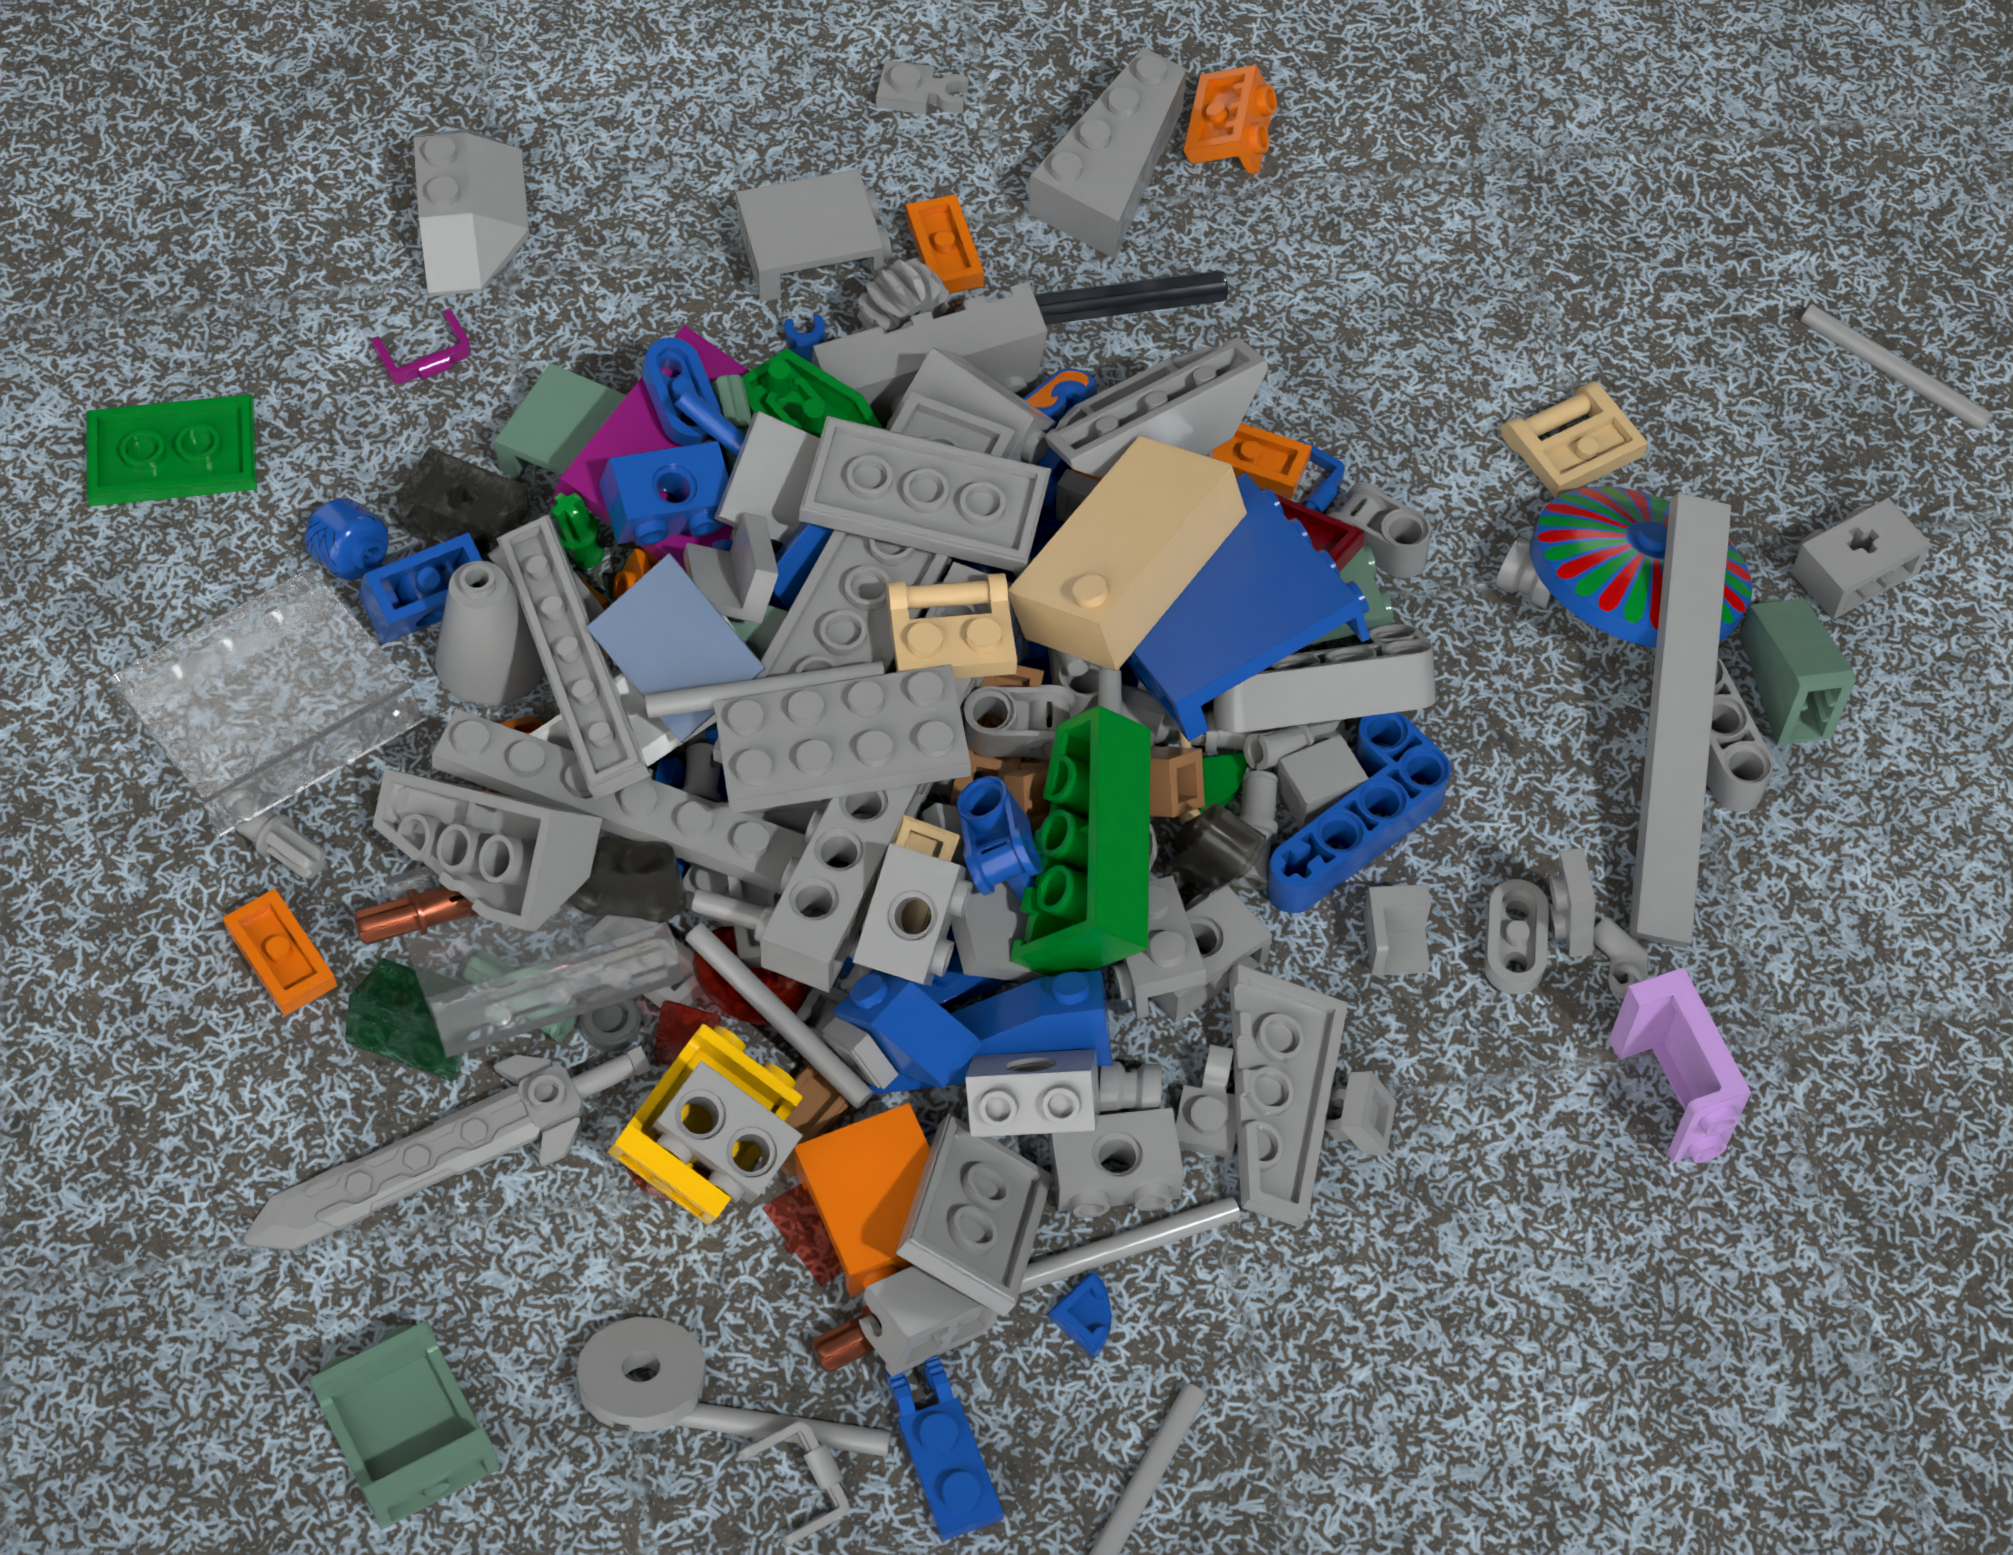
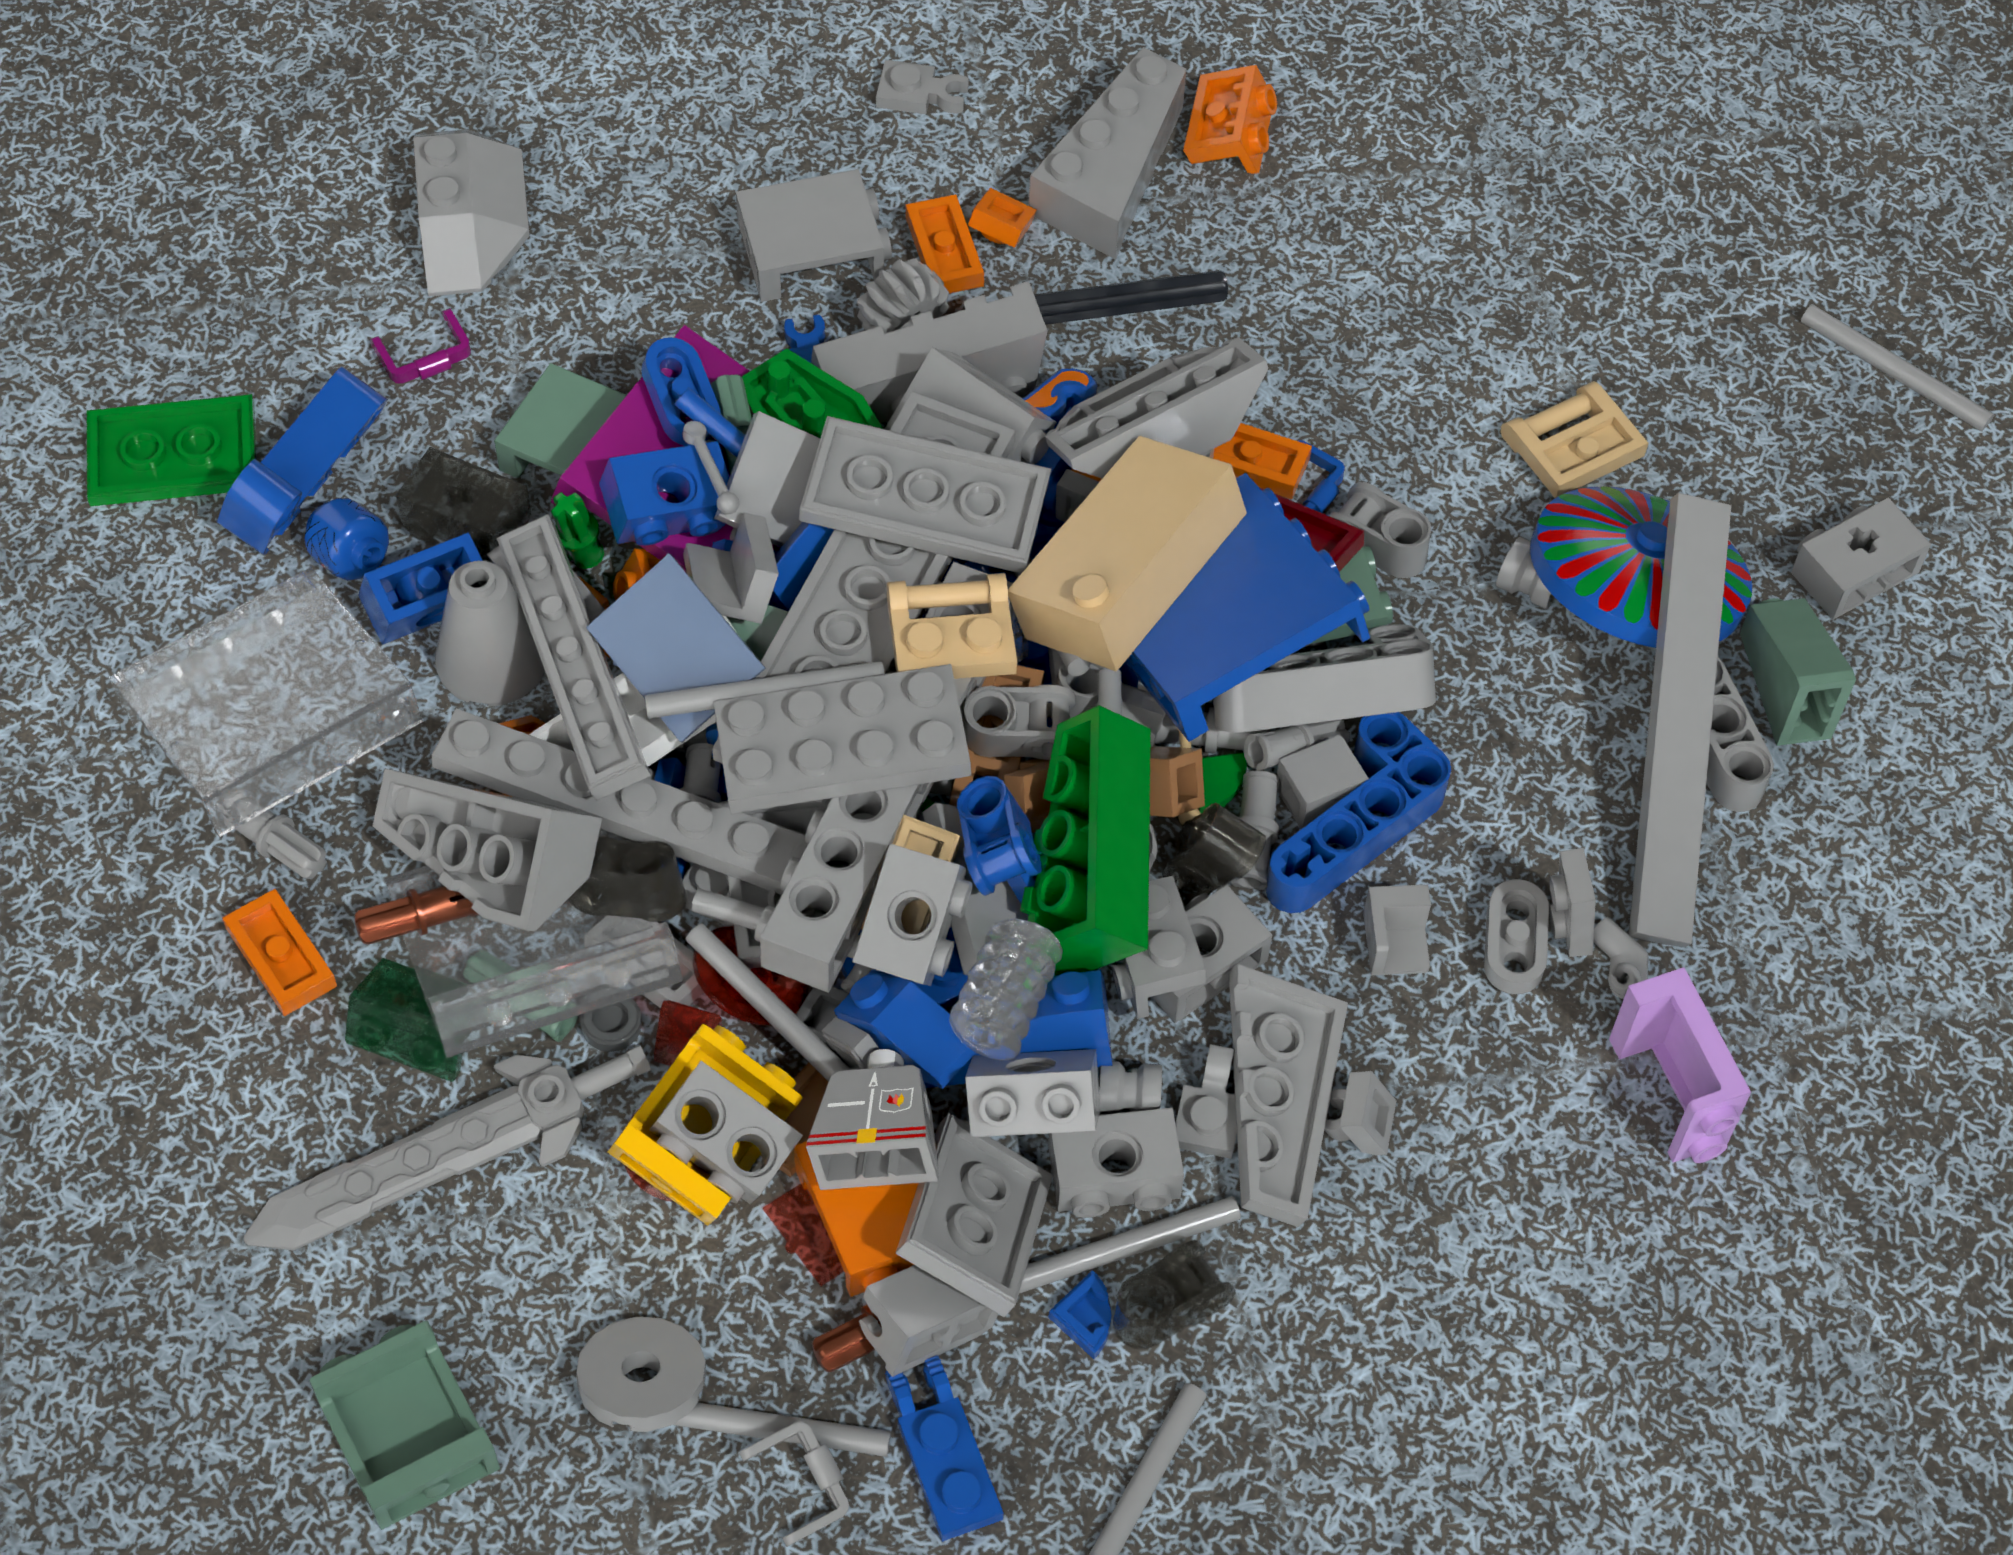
none -> blue beam [217,367,388,556]
none -> light grey hinge [683,421,739,515]
none -> light grey torso [806,1049,939,1190]
none -> clear piece [949,919,1063,1061]
none -> orange plate [968,188,1037,248]
none -> clear smoke piece [1113,1240,1236,1350]

